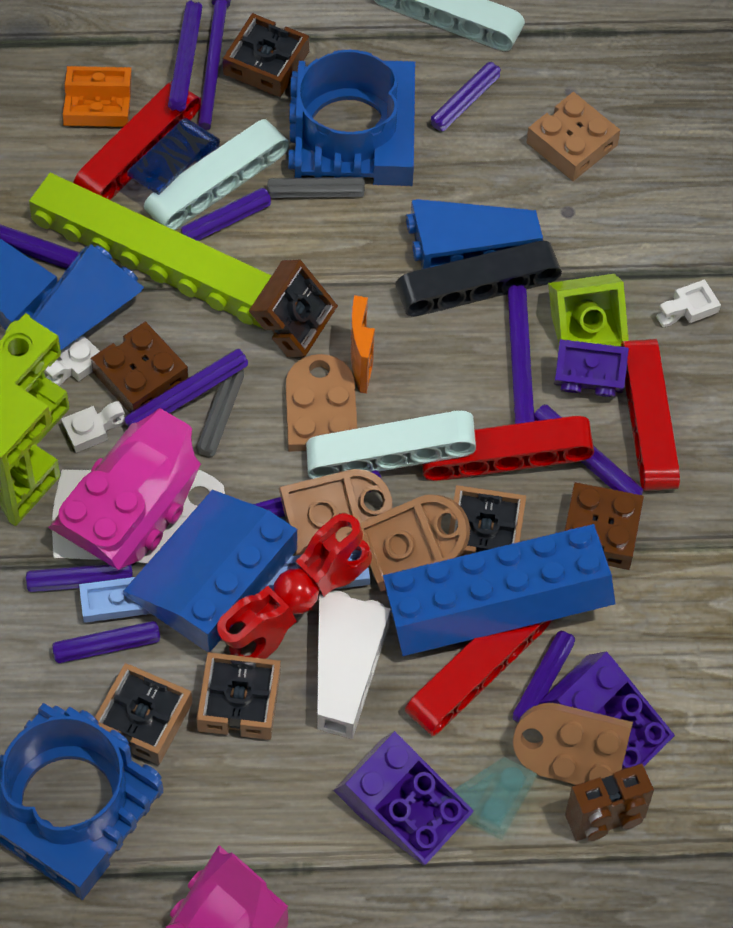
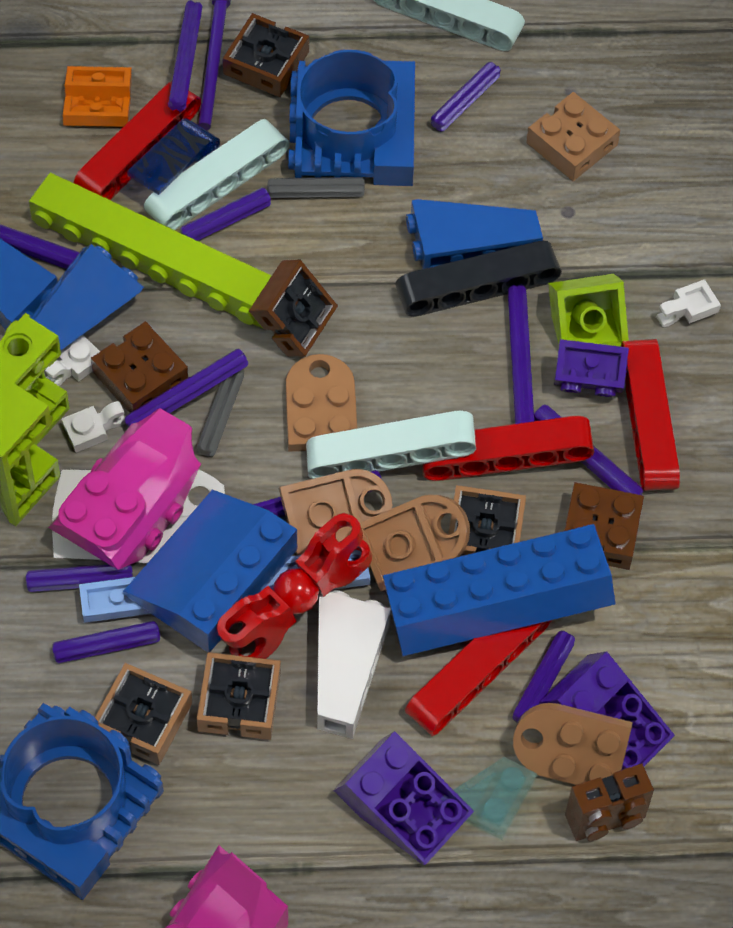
orange slope [351,295,375,394] -> none

